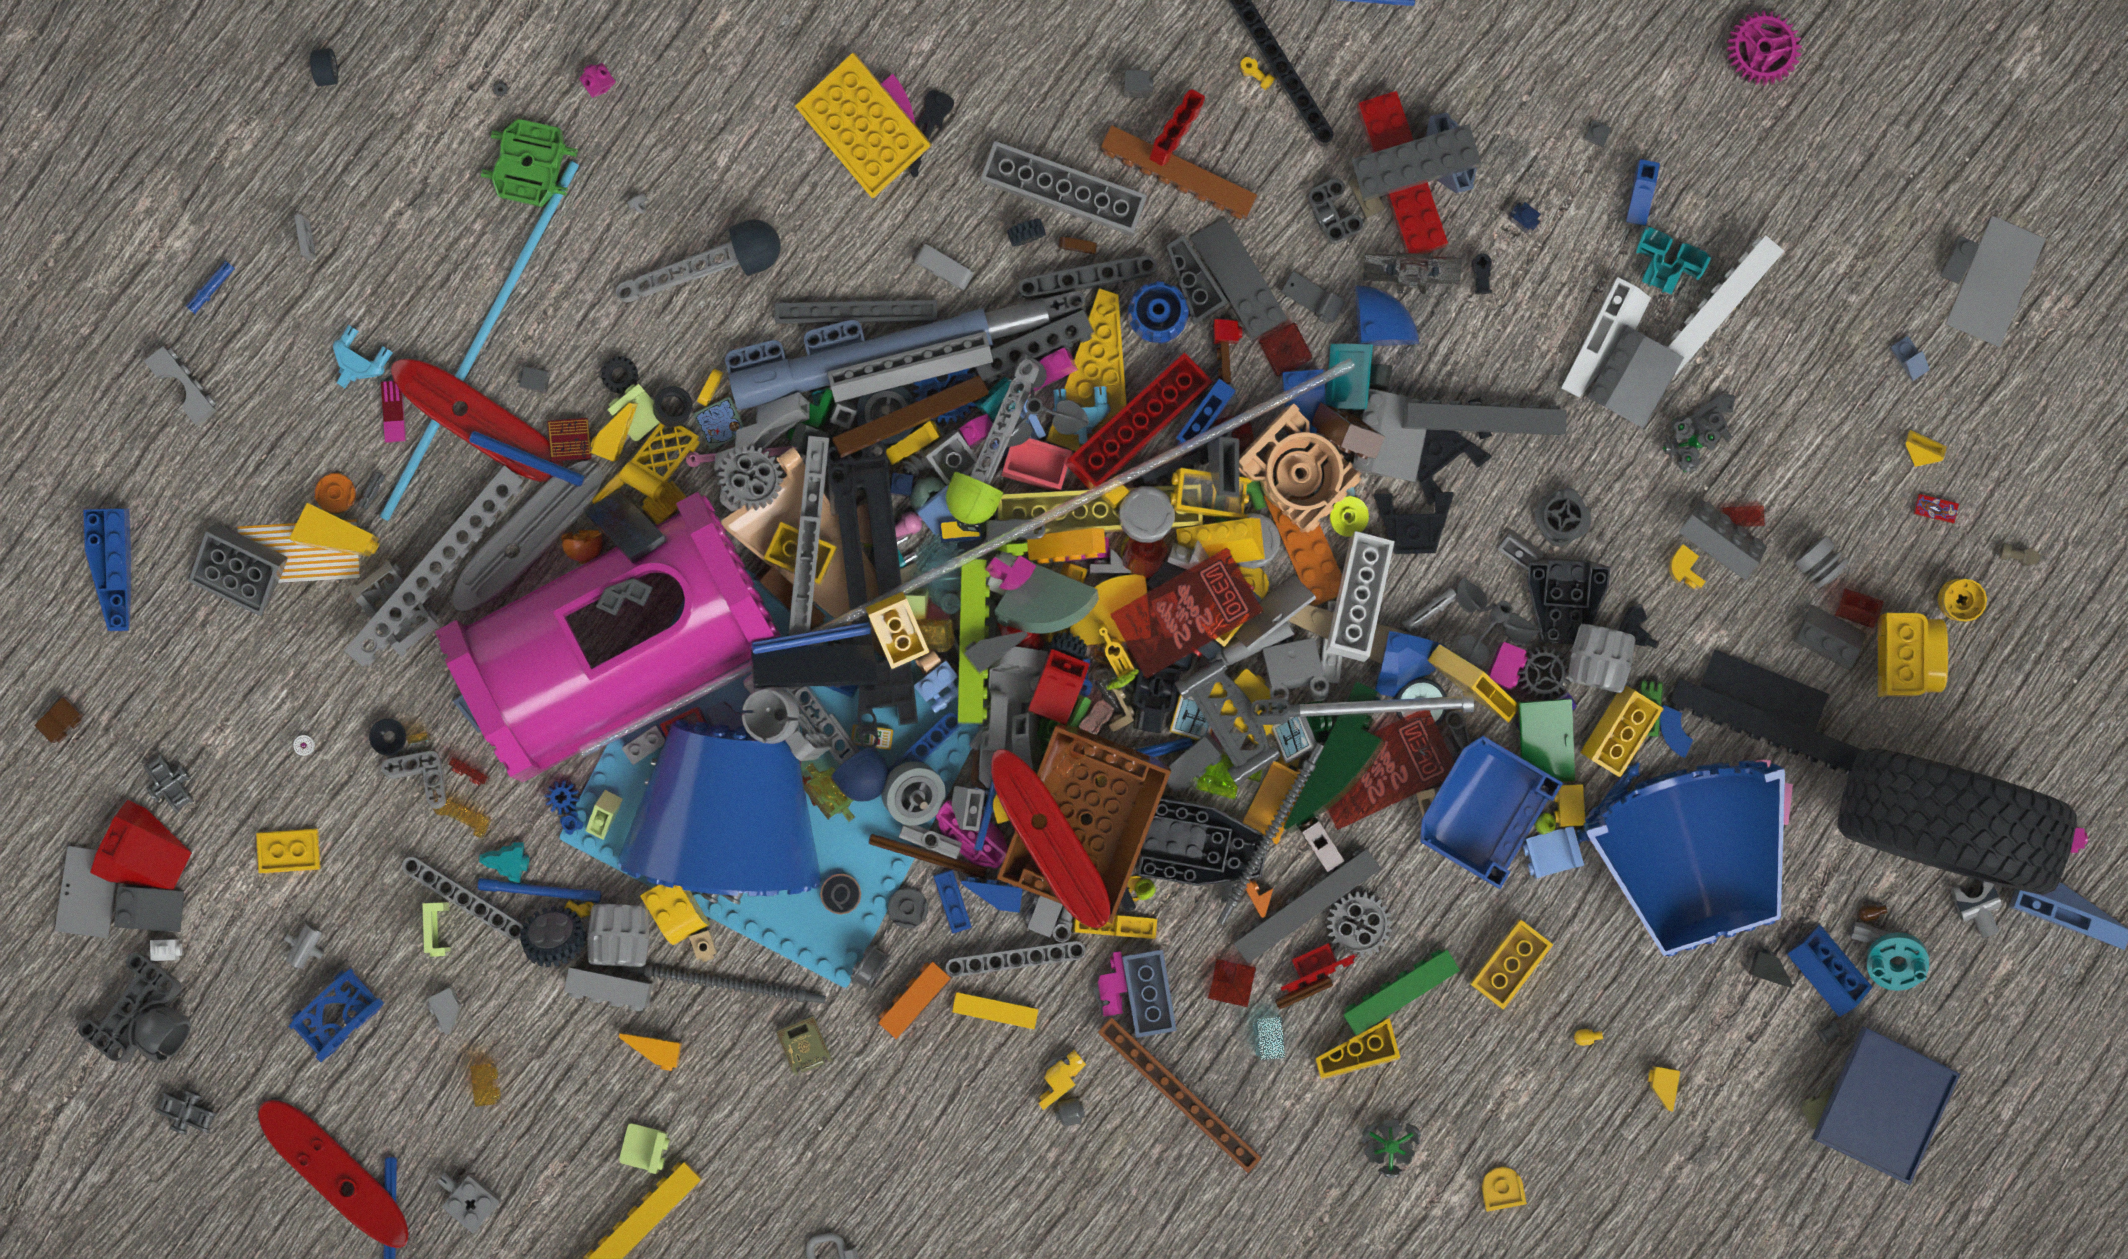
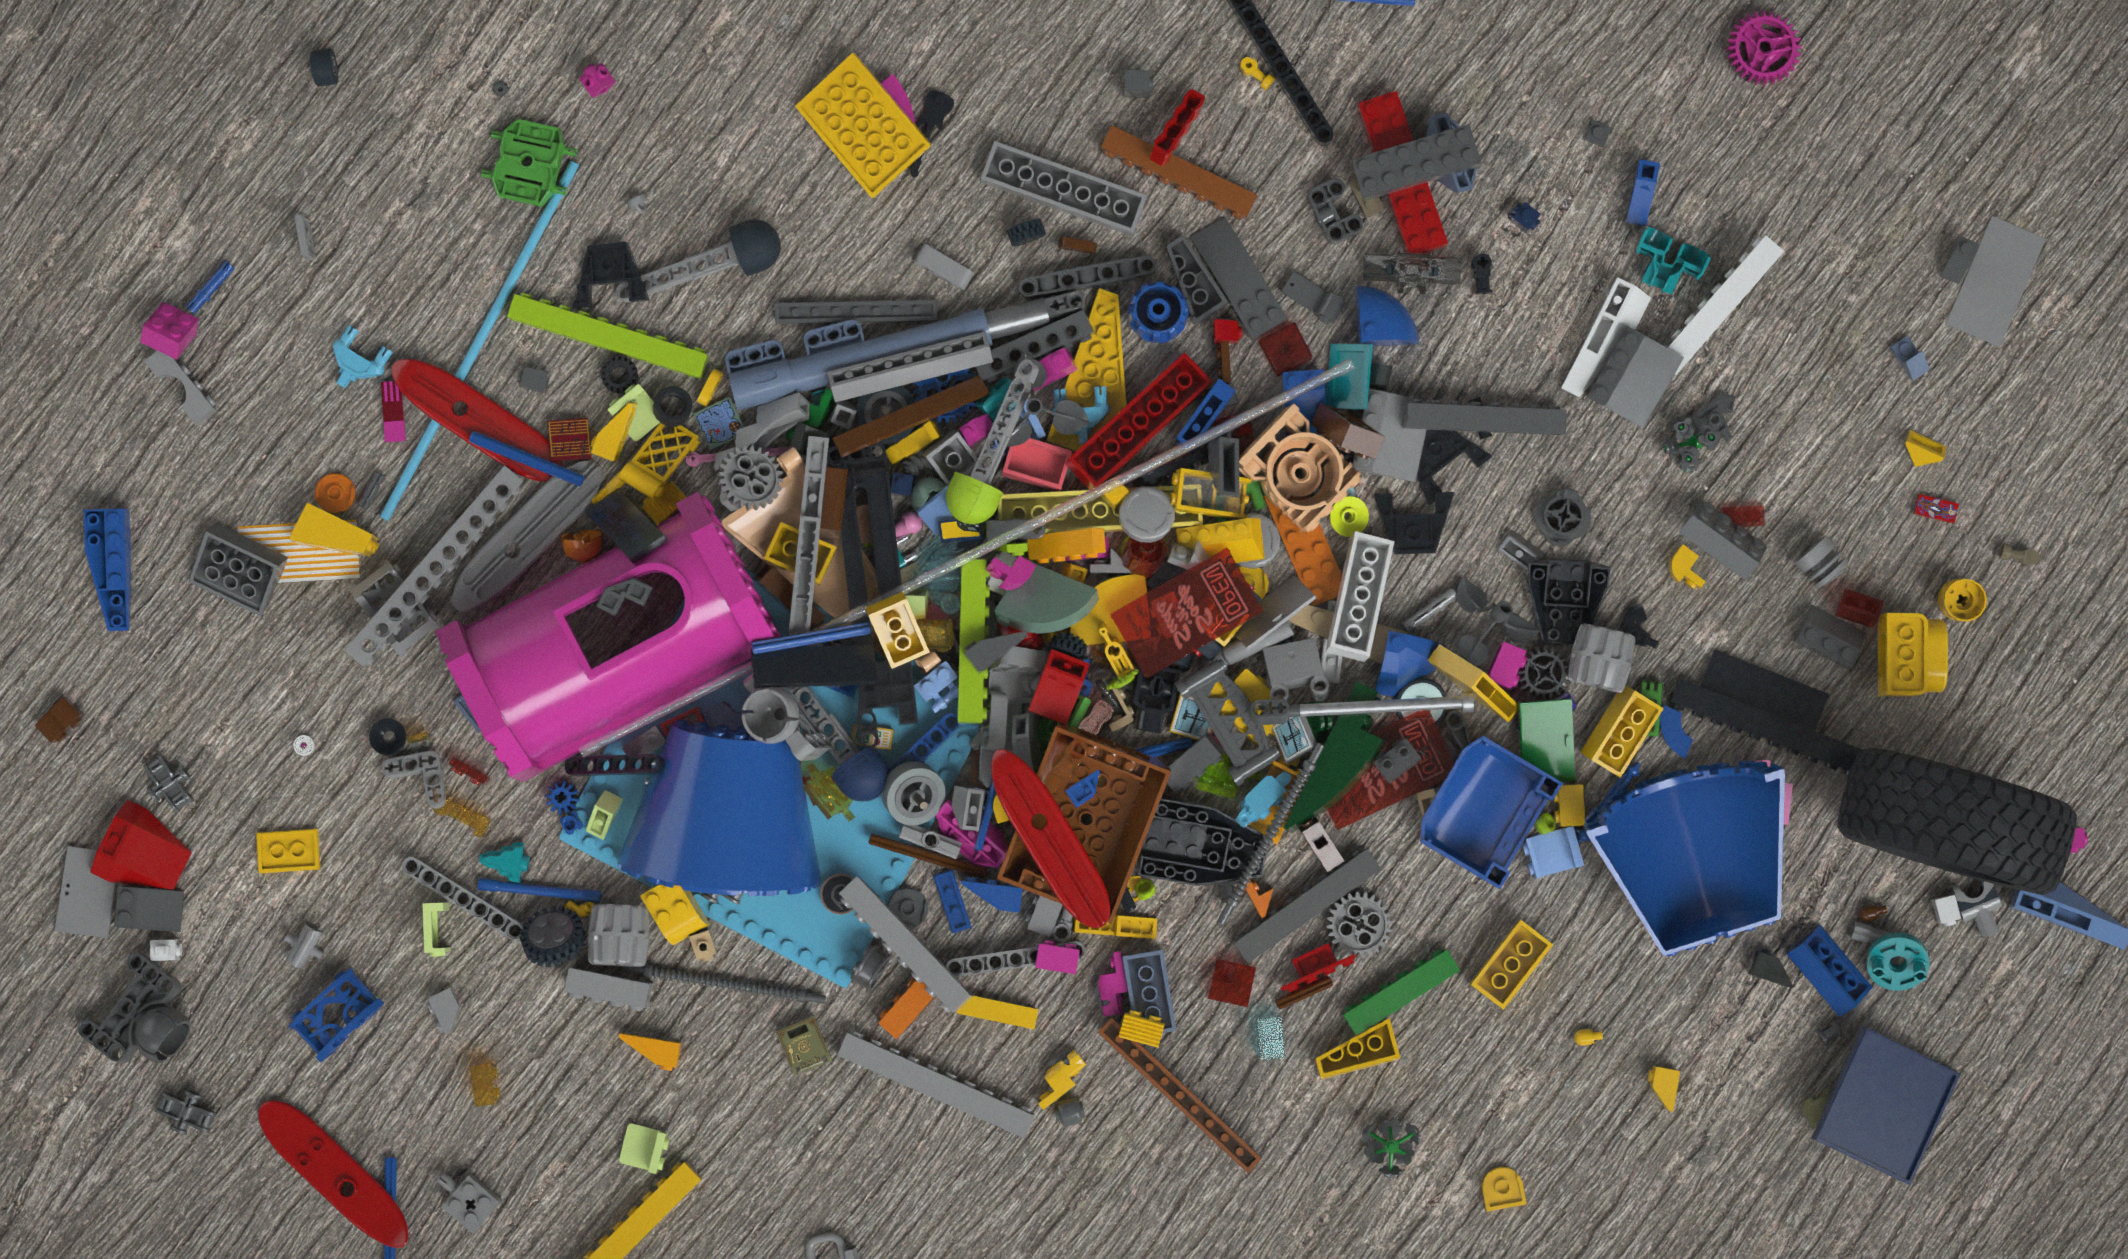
none -> dark pink brick [140,302,199,360]
none -> lime brick [507,293,709,380]
none -> black beam [565,754,665,777]
none -> black wing [572,242,649,309]
none -> reddish brown tile [820,467,848,531]
none -> light grey brick [837,1030,1034,1138]
none -> light grey brick [839,876,973,1013]
none -> dark pink brick [1035,940,1080,974]
none -> blue slope [1065,769,1100,808]
none -> yellow brick [1118,1010,1165,1048]
none -> medium azure hinge [1235,772,1291,828]
none -> dark grey brick [1374,739,1422,784]
none -> white brick [1931,895,1961,927]

